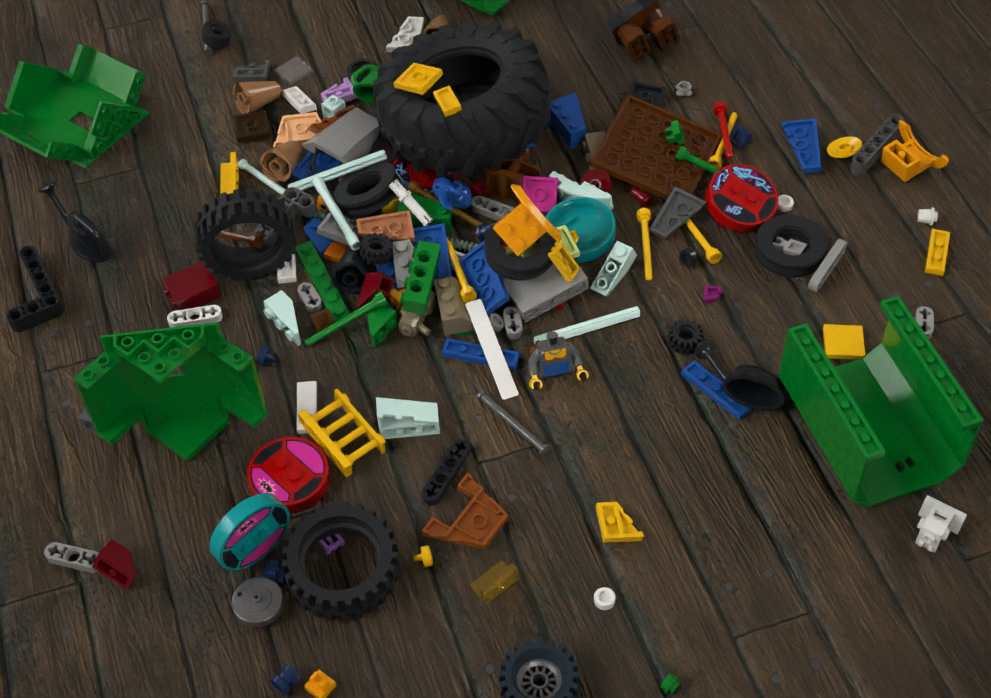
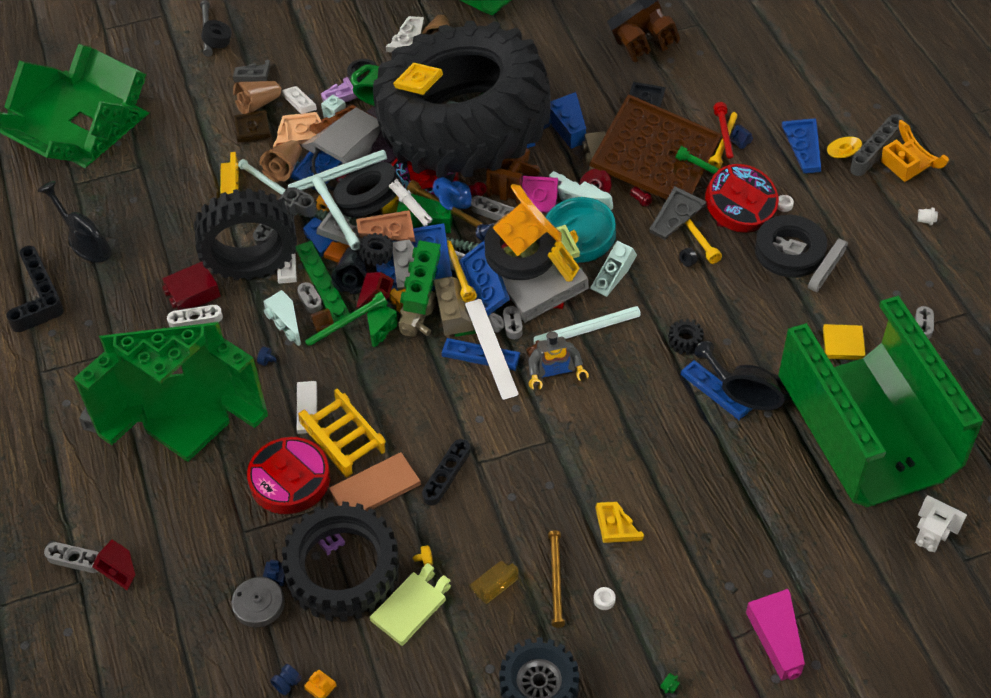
teal brick [209,493,290,571] -> none
reddish brown piece [217,230,264,249] -> none
clear piece [274,56,313,85] -> none
light aqua wedge [376,397,440,439] -> none
dark orange wing [422,472,508,550] -> none
yellow tile [433,86,462,117] -> none
dark grey bar [476,390,550,456] -> none
yellow piece [637,208,653,281] -> none
green tile [665,120,685,145] -> none
light grey plate [675,81,692,96] -> none
magenta tile [703,285,723,304] -> none
yellow tile [924,229,950,276] -> none
none -> nougat tile [329,452,421,512]
none -> yellowish green tile [370,563,451,646]
none -> pearl gold bar [548,530,565,628]
none -> dark pink slope [746,589,805,681]

